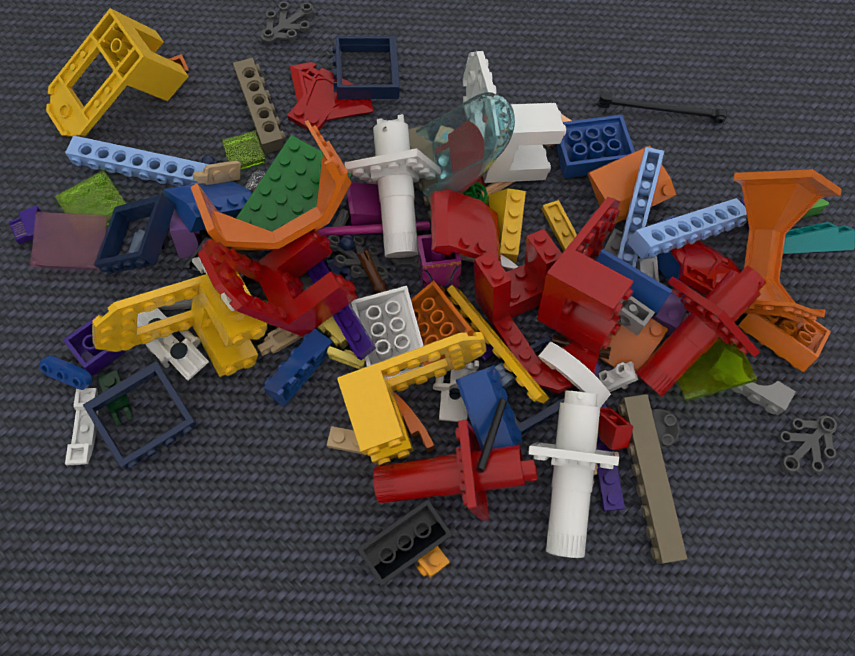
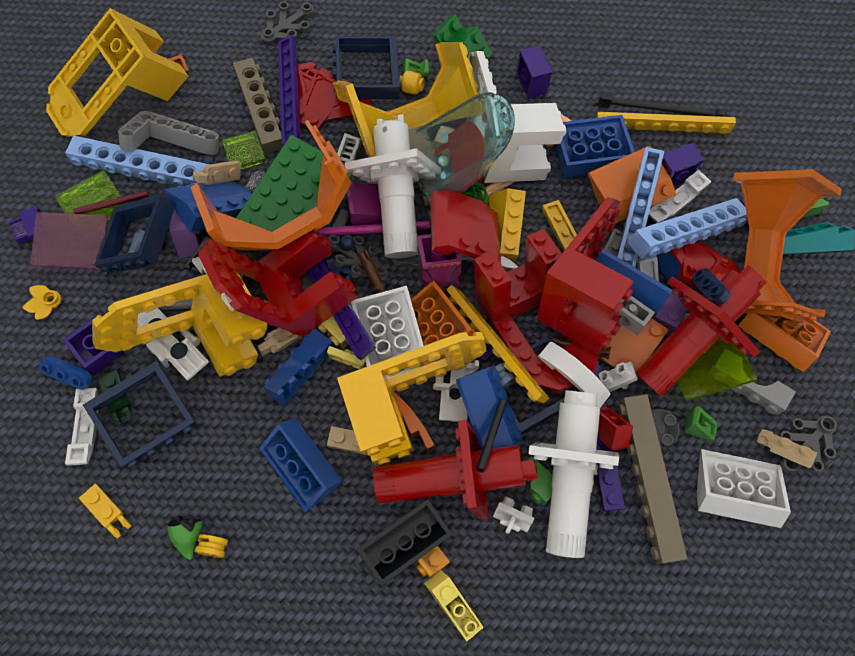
none -> yellow plate [22,285,62,320]
none -> dark red bar [73,190,149,216]
none -> yellow hinge [79,483,132,539]
none -> light grey beam [118,111,219,155]
none -> bright green hat [166,516,202,560]
none -> yellow wheel [195,534,228,558]
none -> blue slope [259,418,343,512]
none -> dark purple plate [278,35,301,146]
none -> yellow panel [333,42,484,157]
none -> white slope [337,133,362,162]
none -> yellow head [399,71,425,95]
none -> bright green bracket [402,59,429,78]
none -> light yellow slope [424,570,484,641]
none -> green bracket [432,14,493,59]
none -> white hips [493,497,534,534]
none -> dark purple brick [516,46,553,99]
none -> bright green slope [528,456,553,506]
none -> yellow plate [596,112,736,134]
none -> white slope [648,170,711,223]
none -> dark purple brick [661,143,704,186]
none -> bright green slope [683,406,718,441]
none -> dark blue plate [692,268,730,306]
none -> white slope [697,449,791,528]
none -> tan hinge [757,429,817,468]

